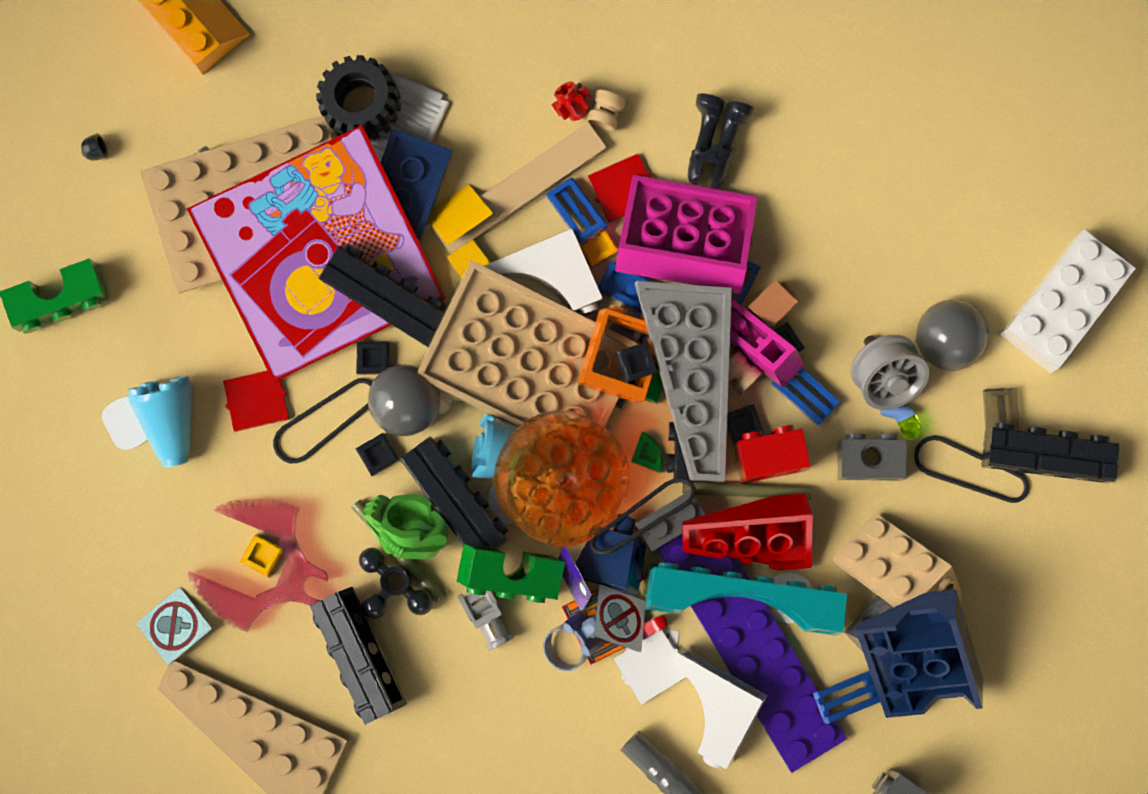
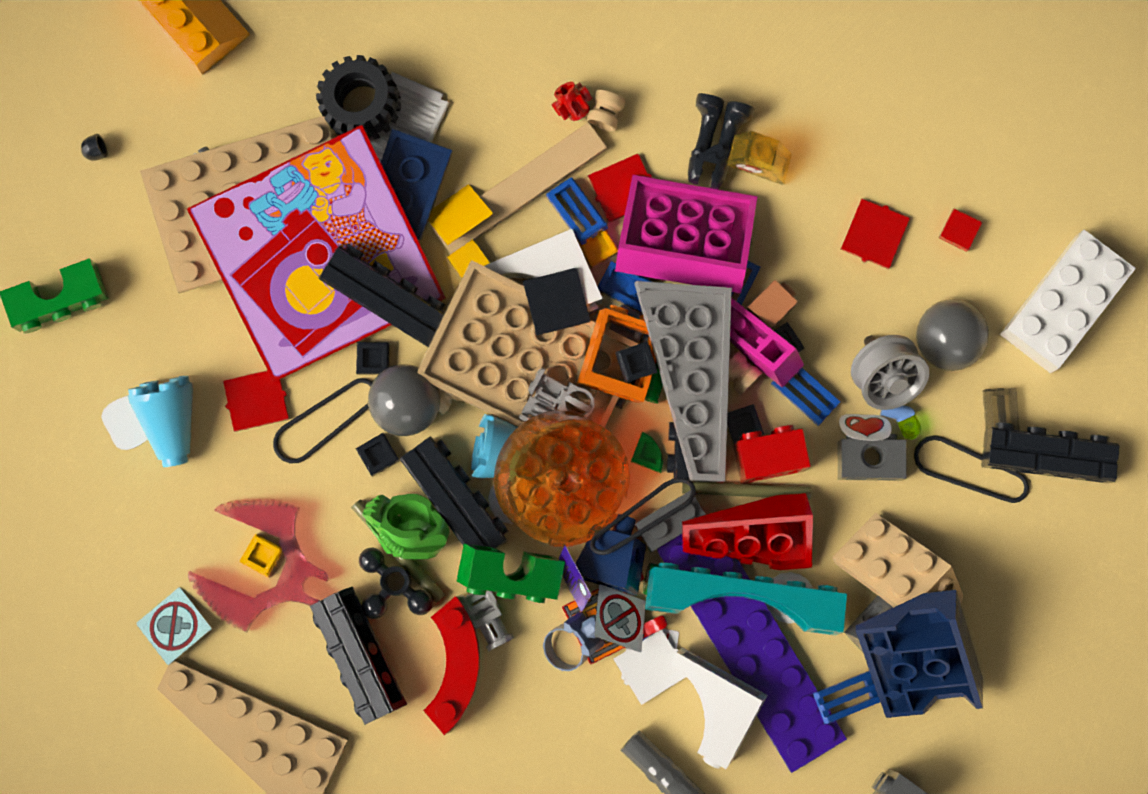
none -> red brick [423,596,480,736]
none -> light grey piece [519,368,594,432]
none -> black sticker [523,268,590,335]
none -> clear yellow slope [727,131,792,185]
none -> sticker [839,414,891,441]
none -> red piece [840,198,910,270]
none -> red tile [939,209,982,252]

